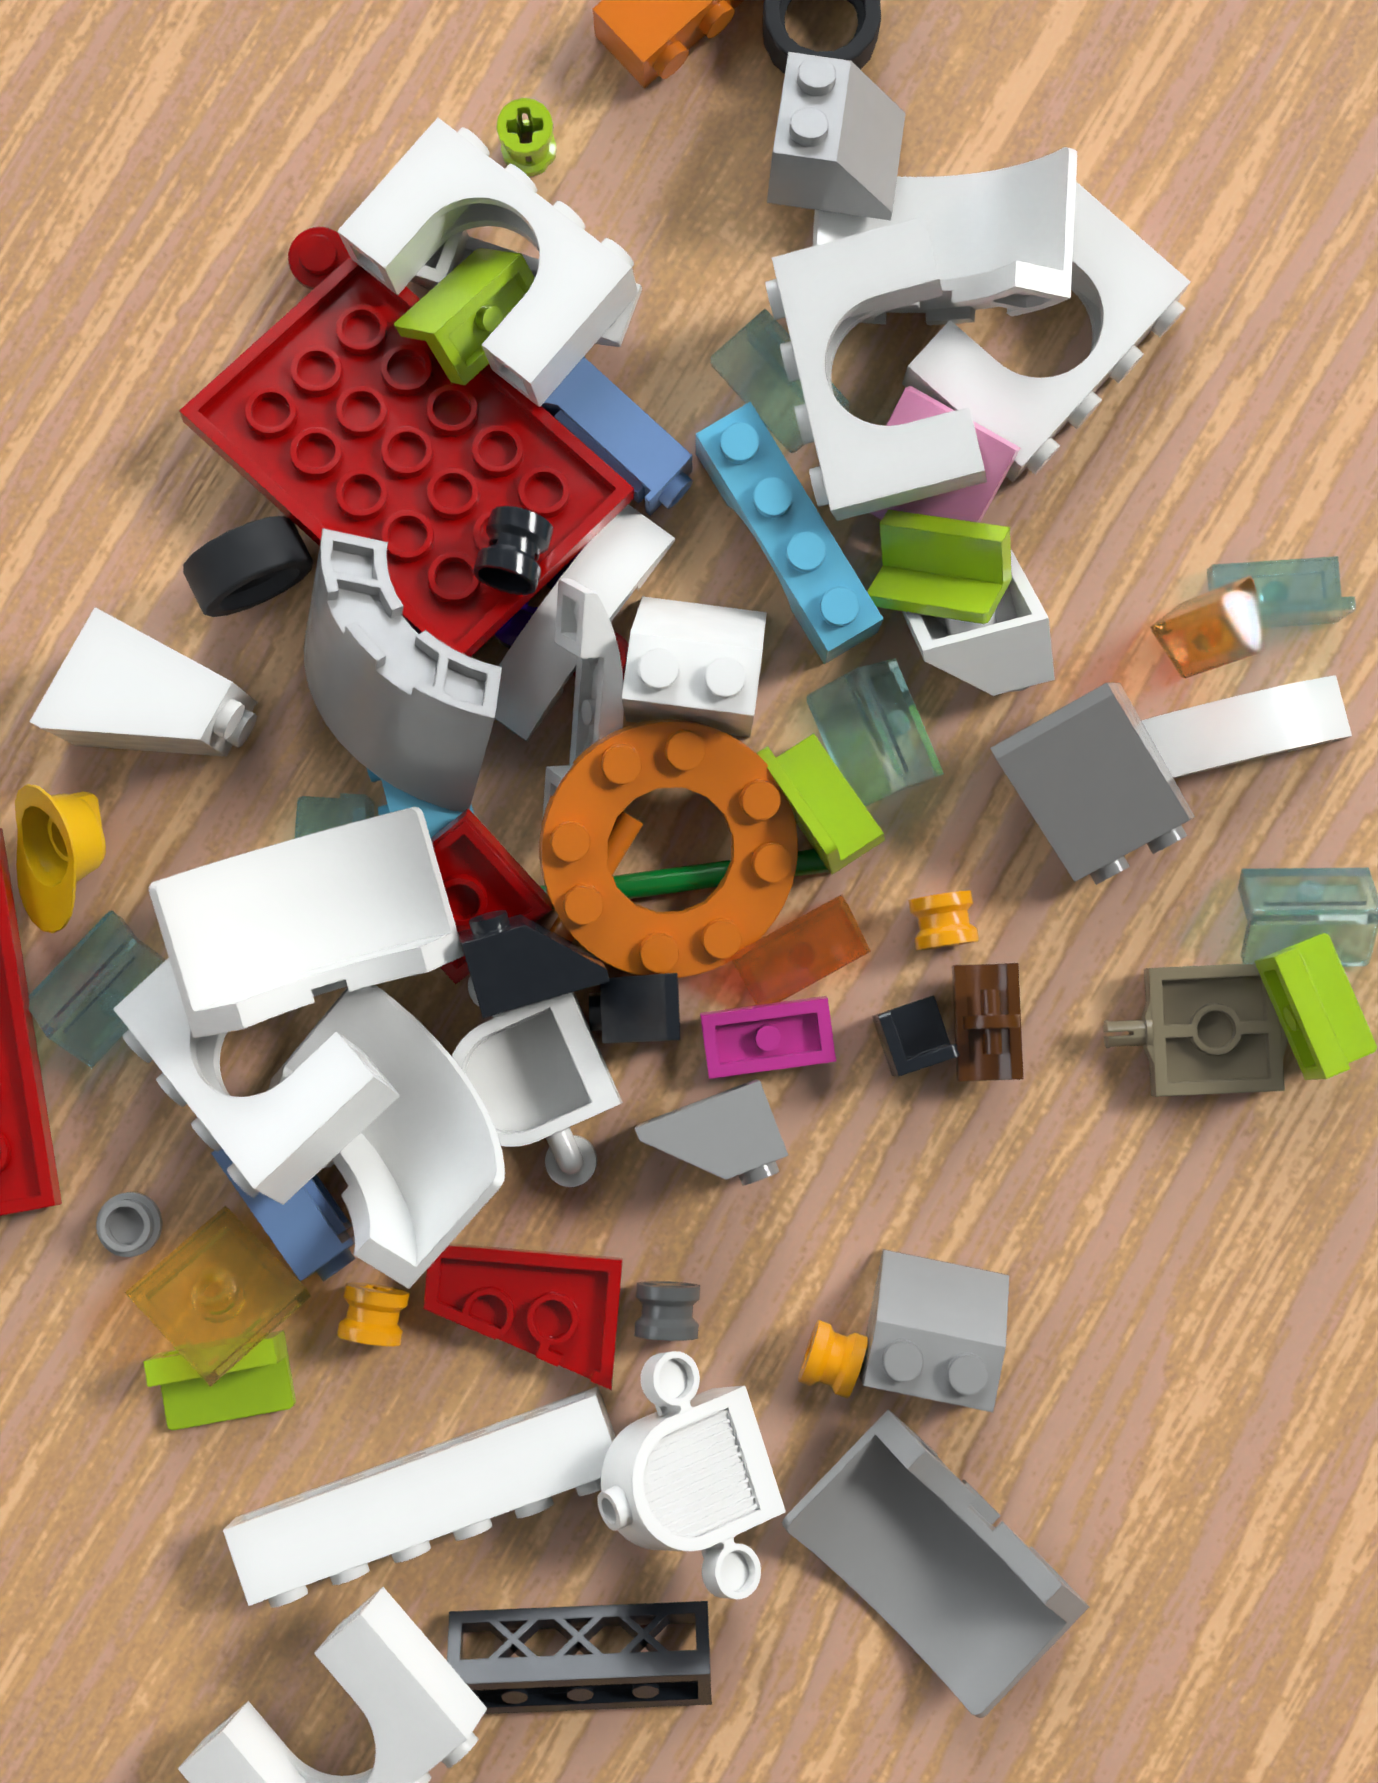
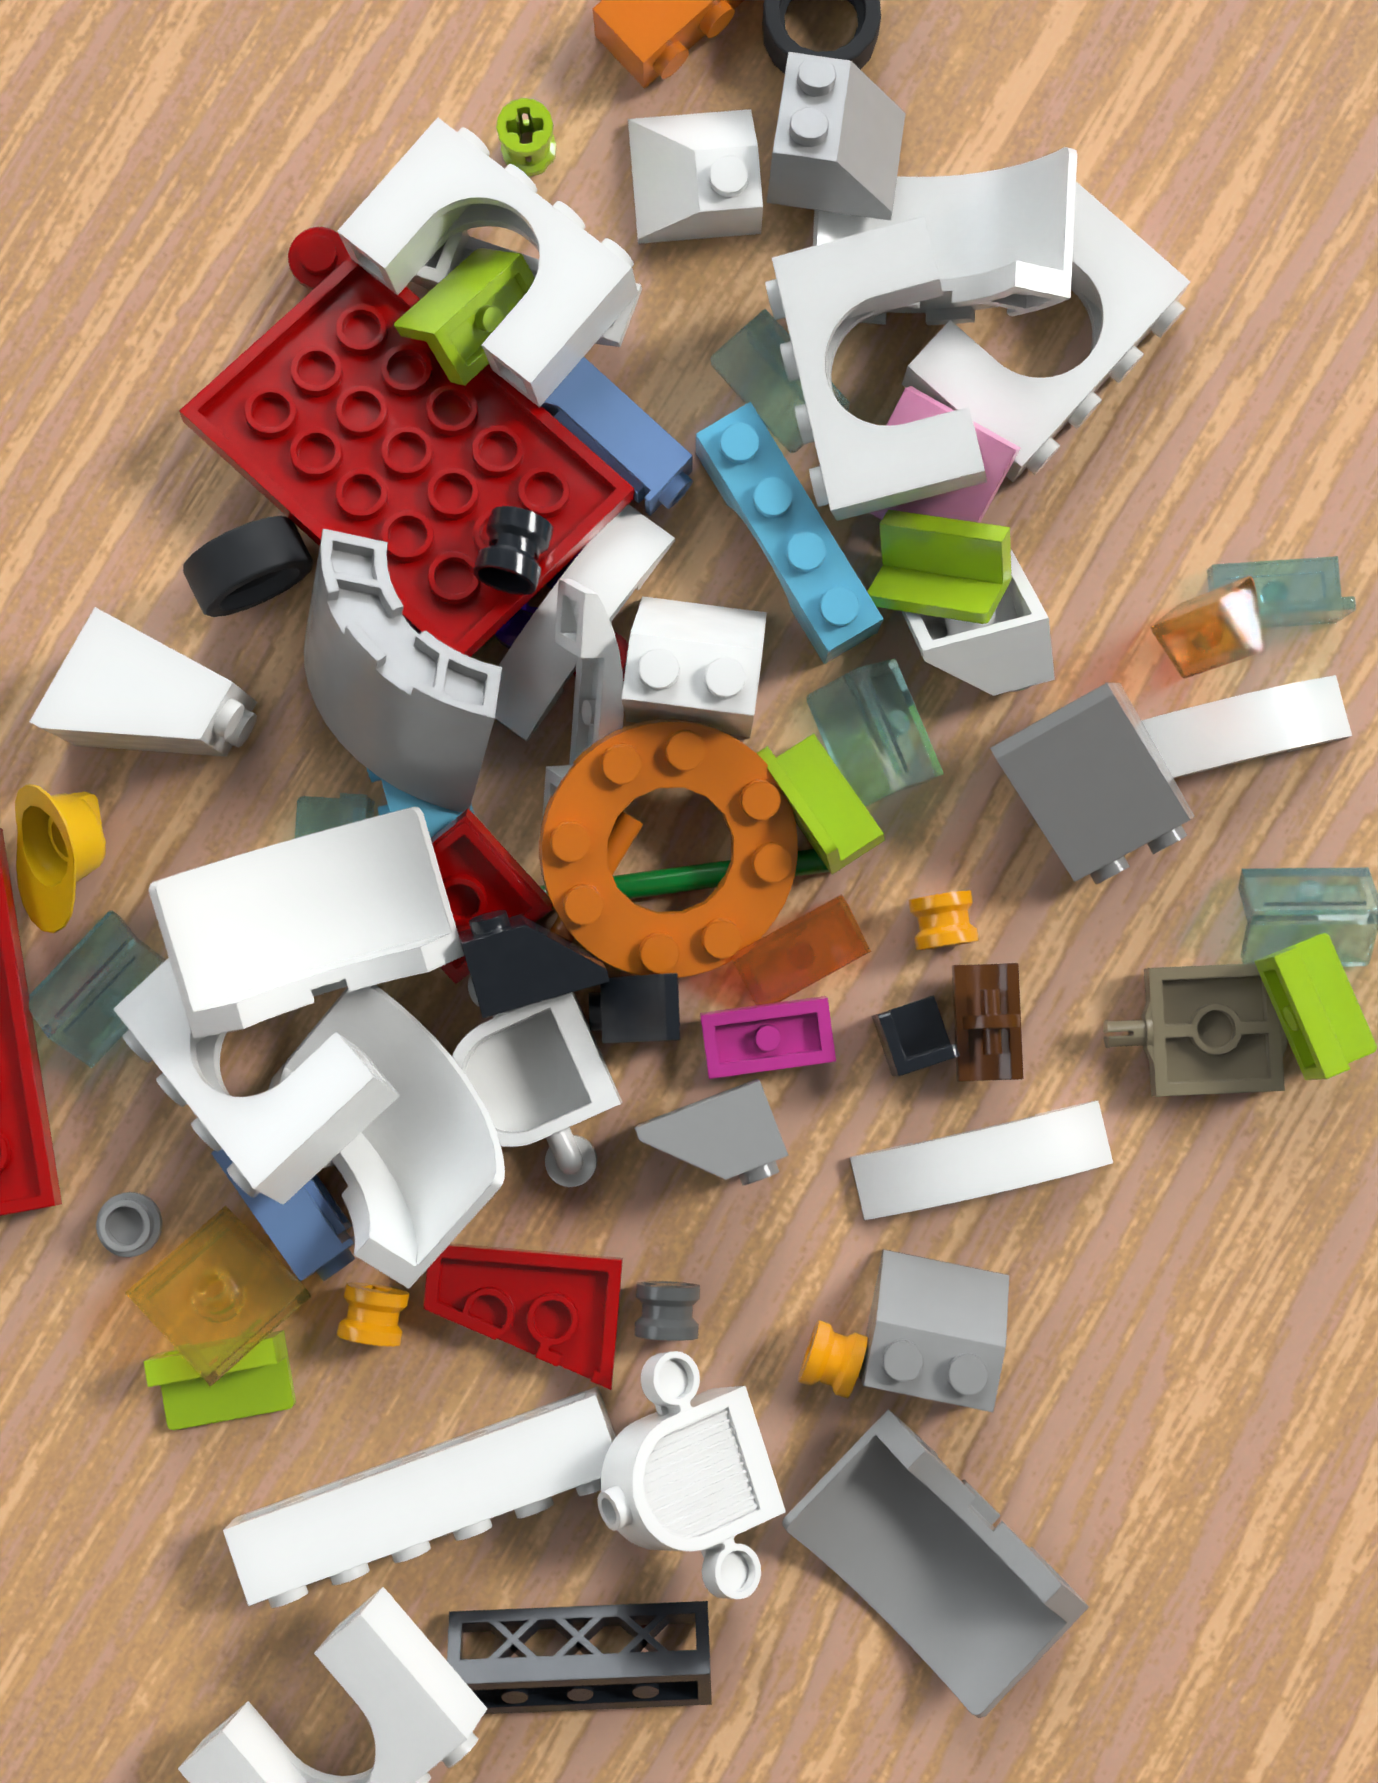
none -> white slope [628,109,763,244]
none -> white slope [850,1100,1113,1220]

